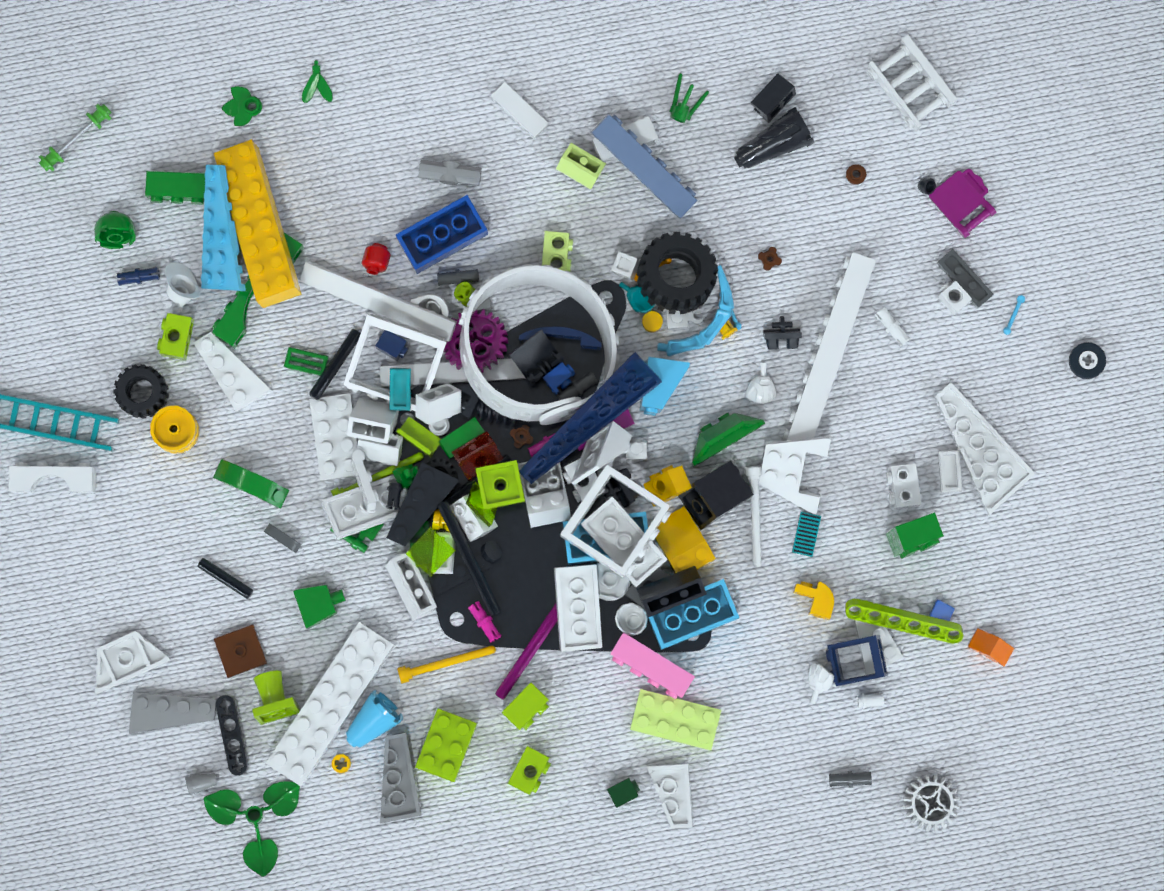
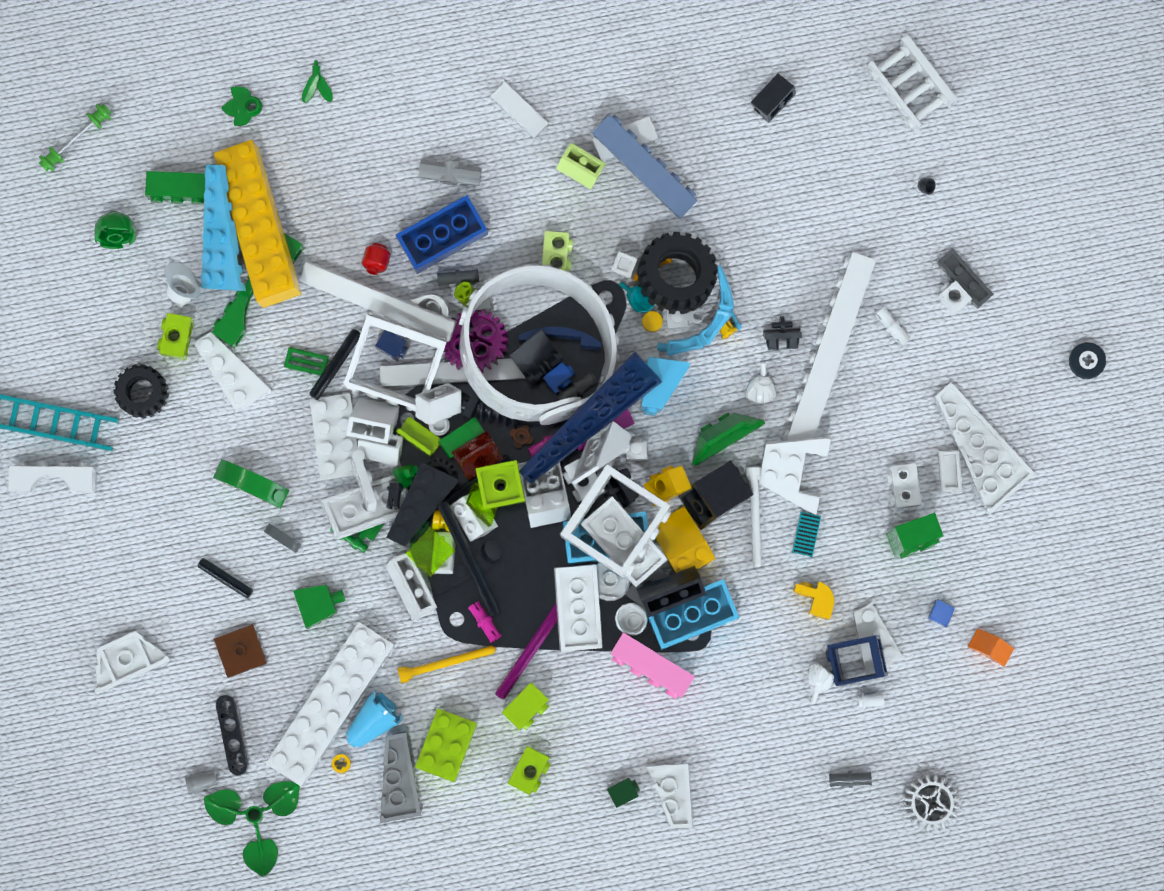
dark blue pin [117,266,160,286] -> none
light grey wing [129,692,217,734] -> none
yellow wheel [150,406,199,454] -> none
lime plant [252,670,300,725] -> none
lime piece [331,452,424,496] -> none
teal tile [389,368,411,410] -> none
yellowish green plate [630,689,721,751] -> none
green plant [669,73,709,123] -> none
black cone [734,107,815,169] -> none
reddish brown plate [758,247,782,271] -> none
lime beam [845,598,963,644] -> none
reddish brown plate [846,164,867,185] -> none
magenta piece [929,169,997,239] -> none
medium azure hinge [1003,295,1025,335] -> none

